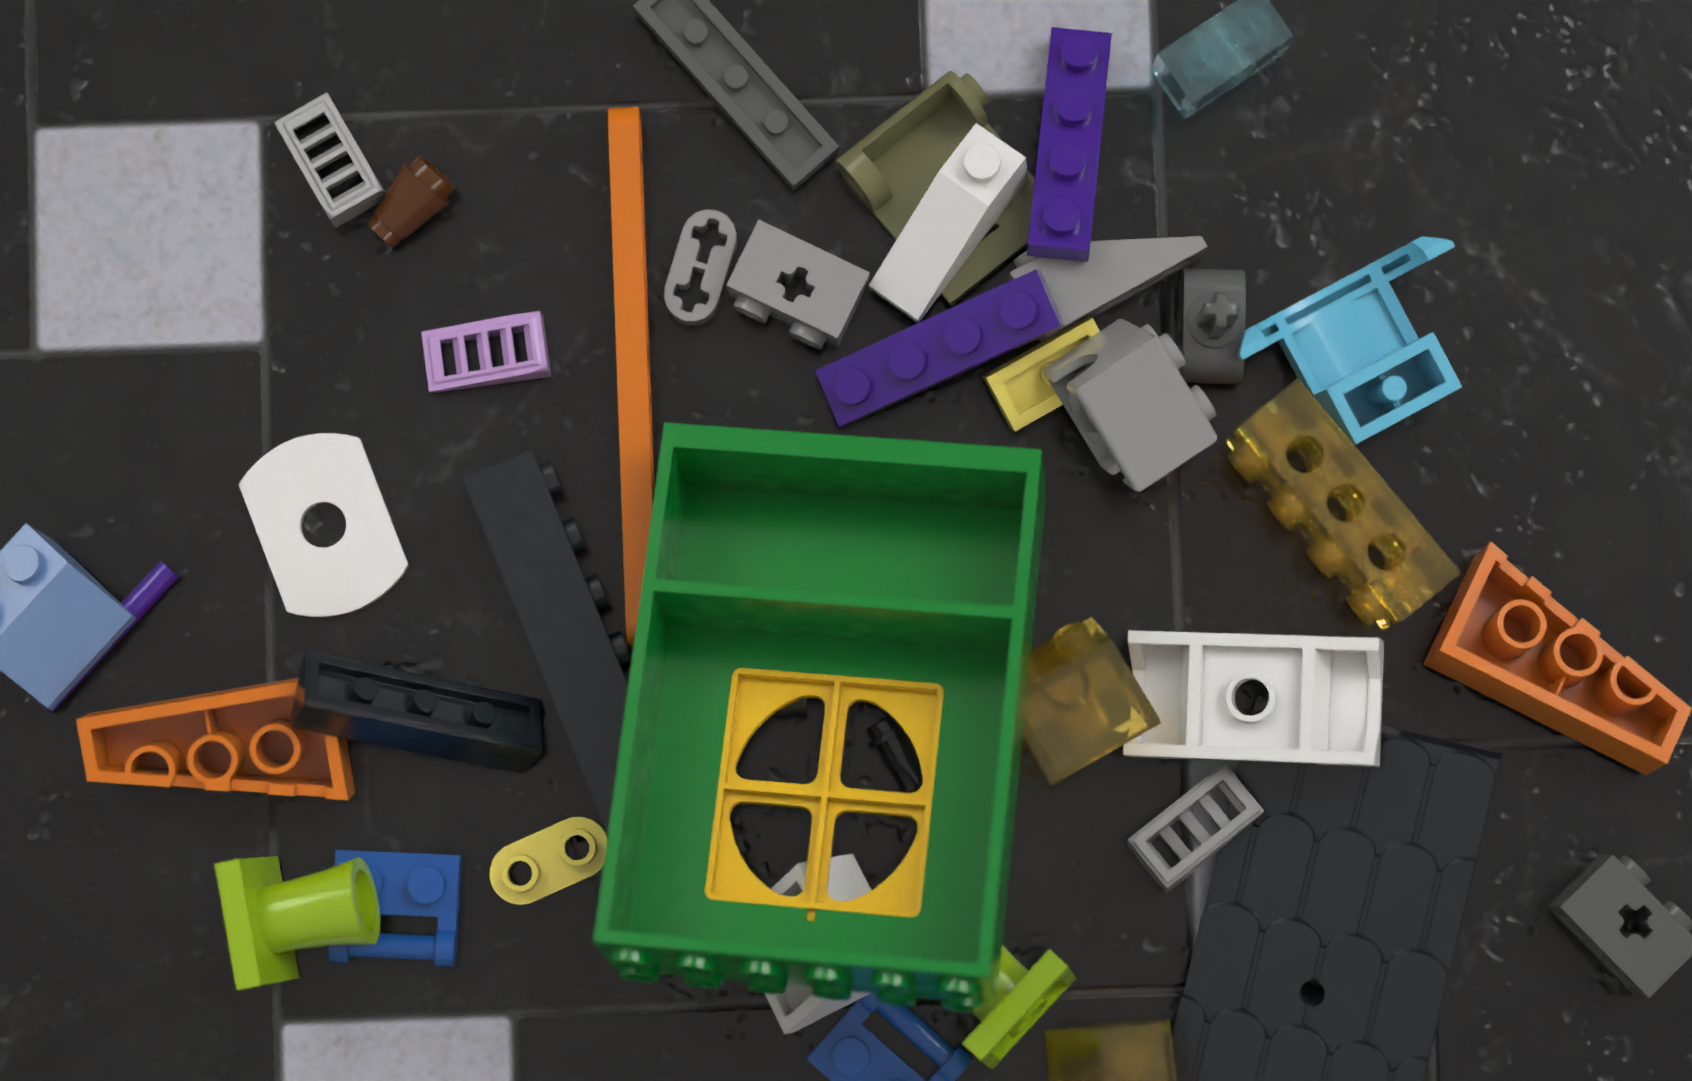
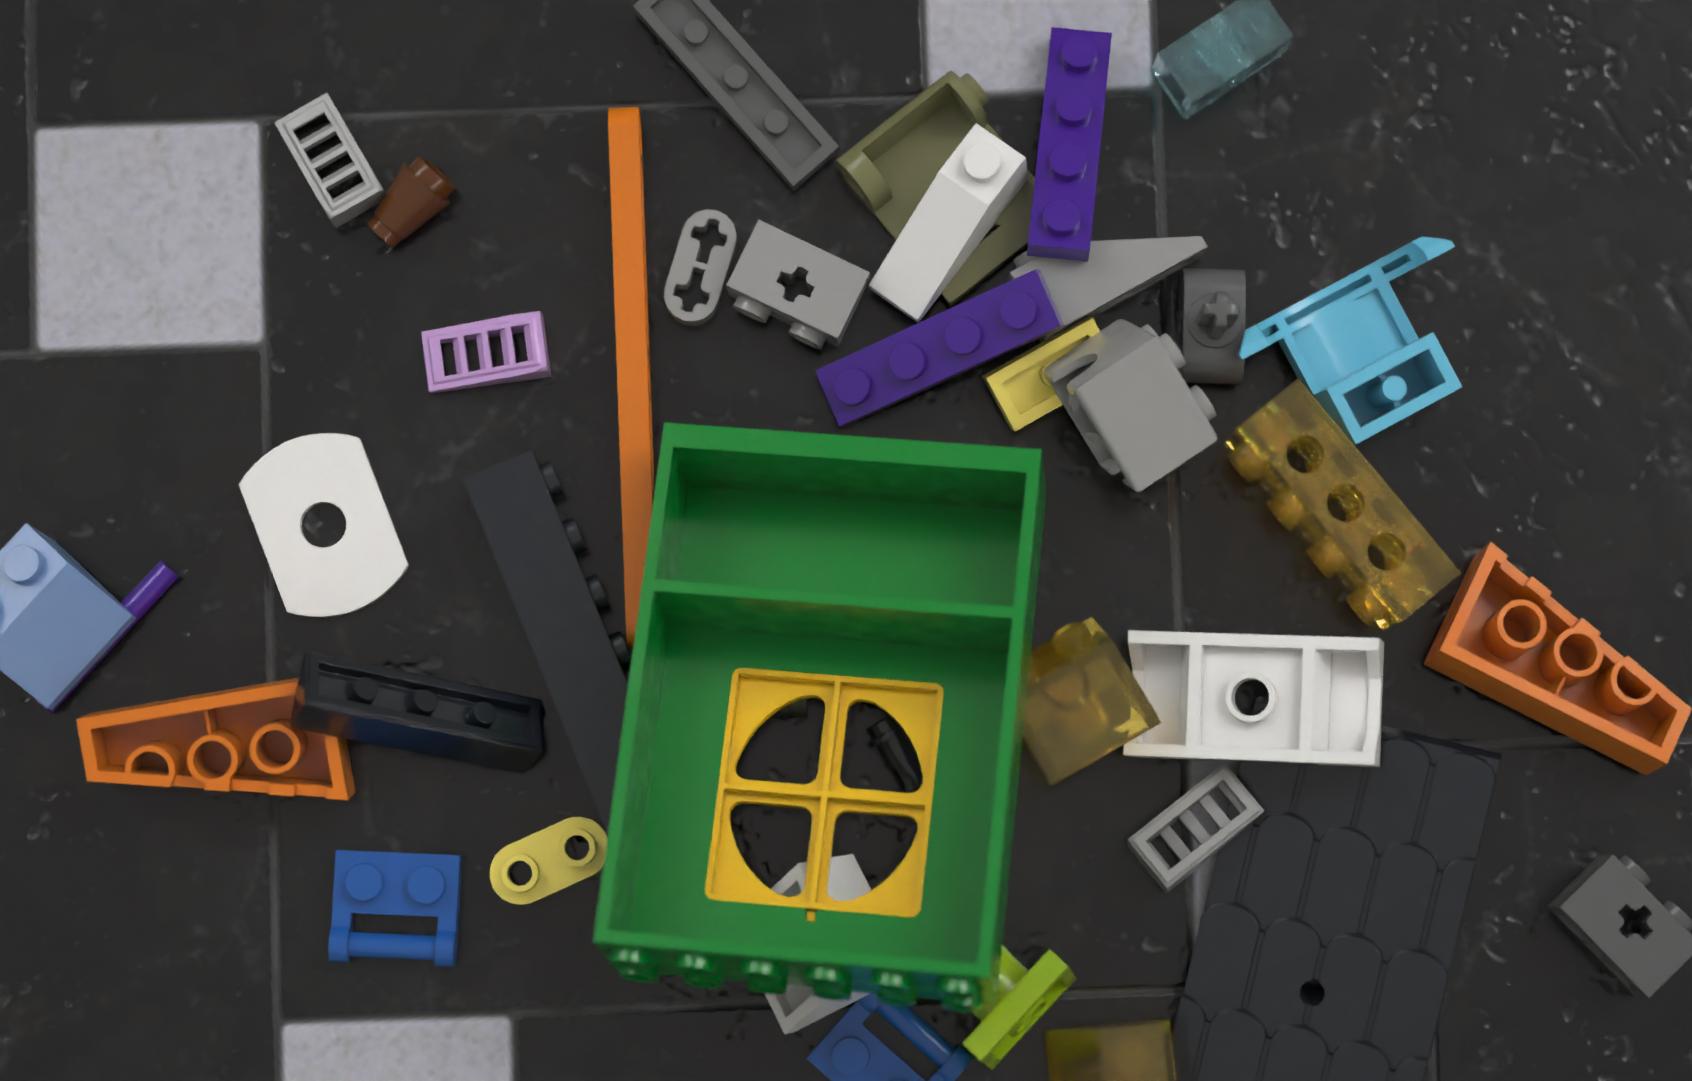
lime plant [215,856,380,990] -> none

